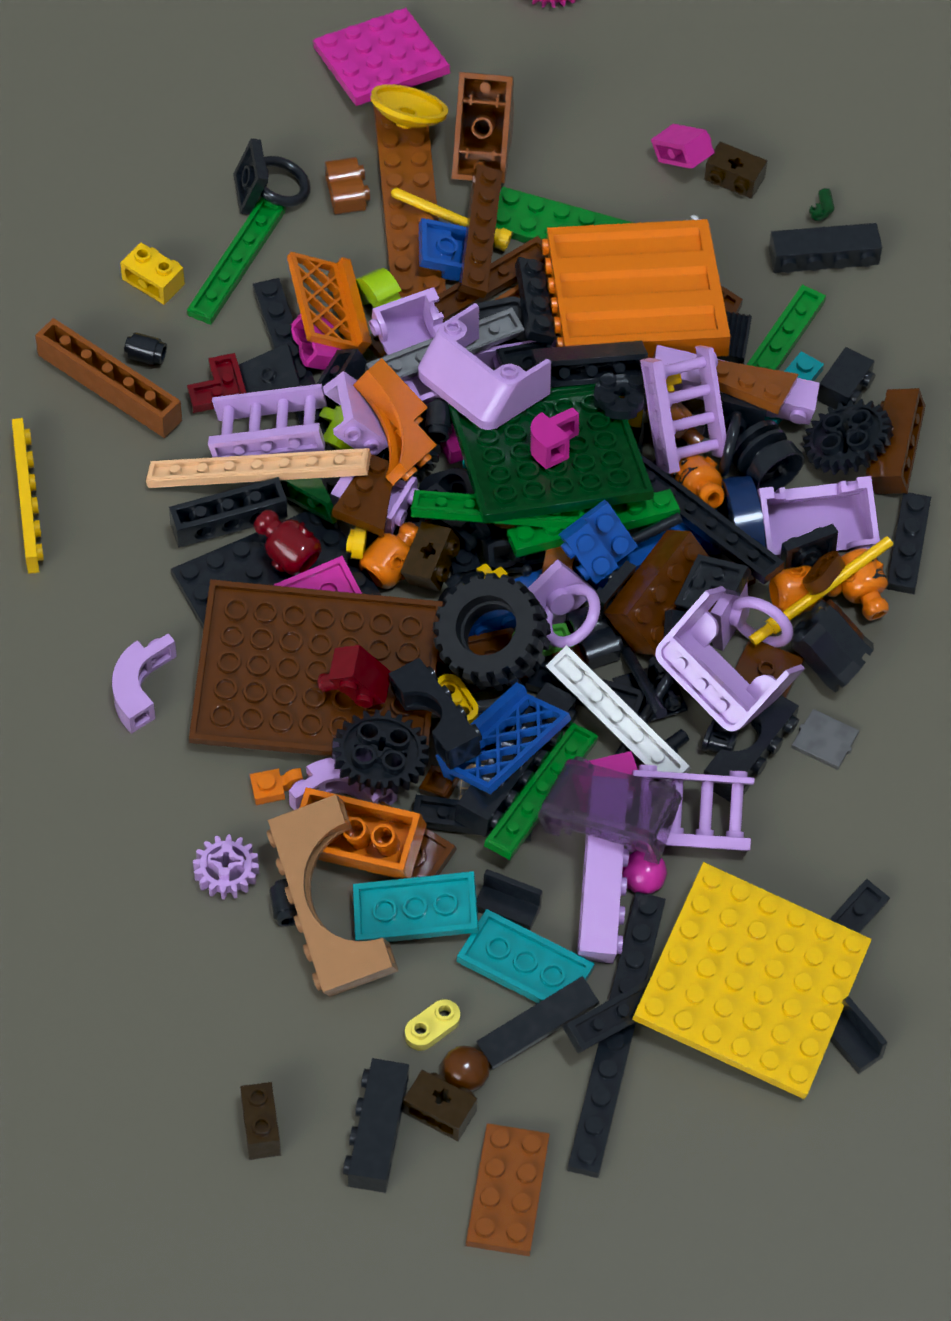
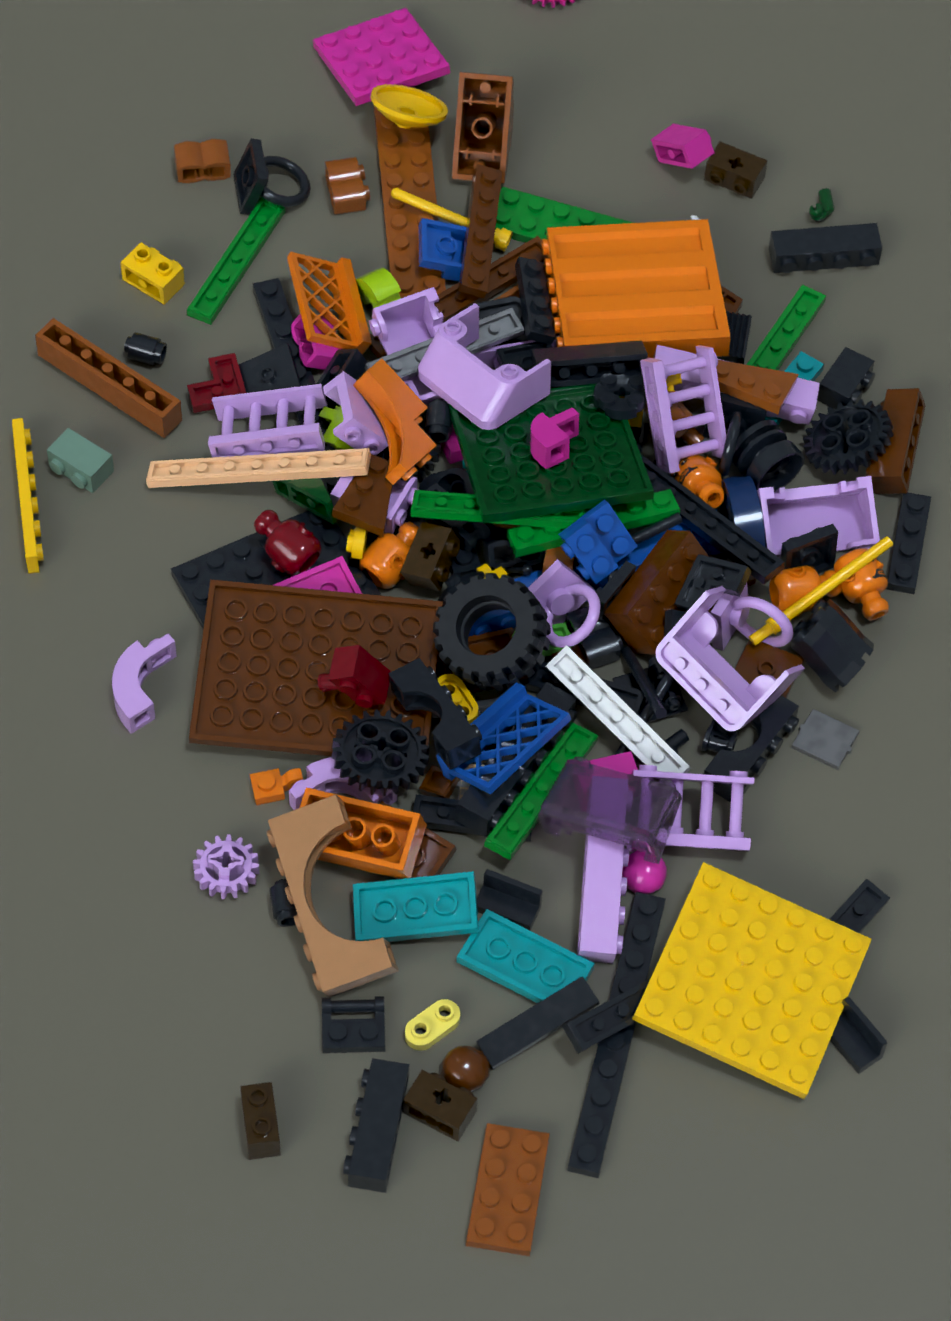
black brick [169,477,287,548] -> none
reddish brown beam [802,551,845,595] -> none
none -> sand green brick [47,428,114,493]
none -> dark orange brick [174,139,231,183]
none -> black plate [322,996,385,1053]

